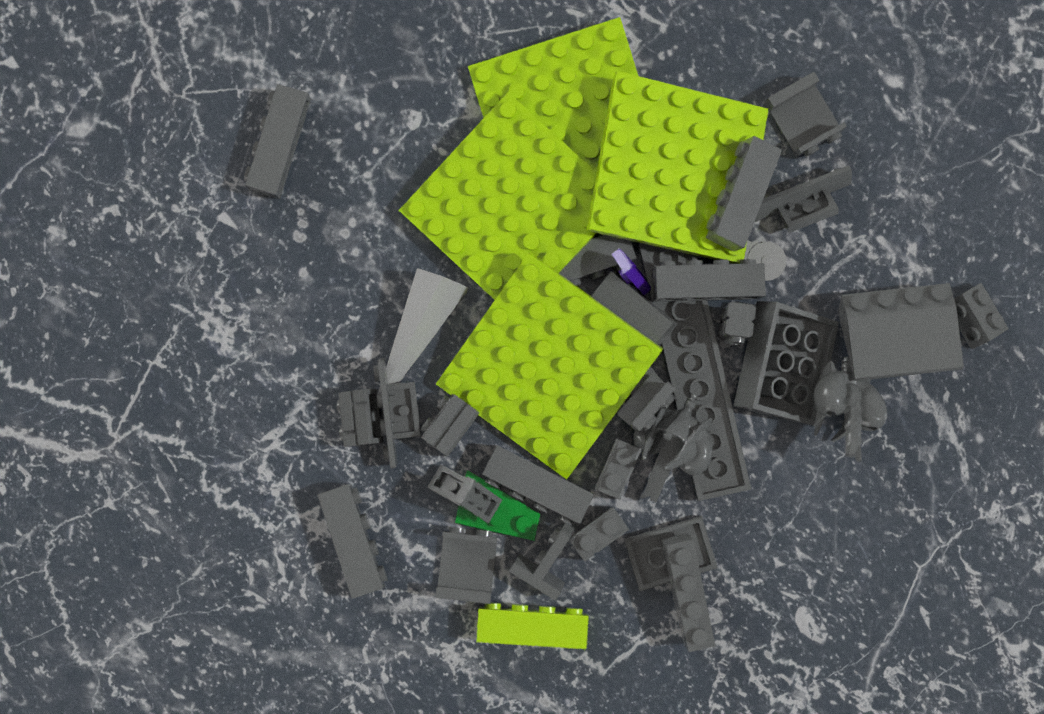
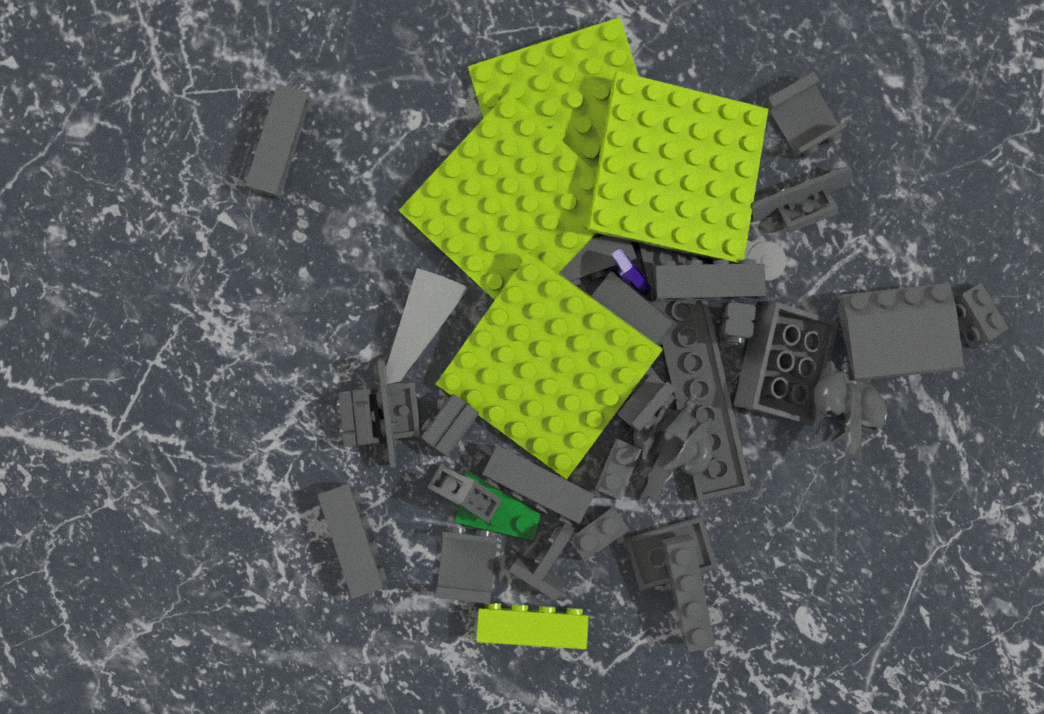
dark grey brick [706,136,782,252] -> none

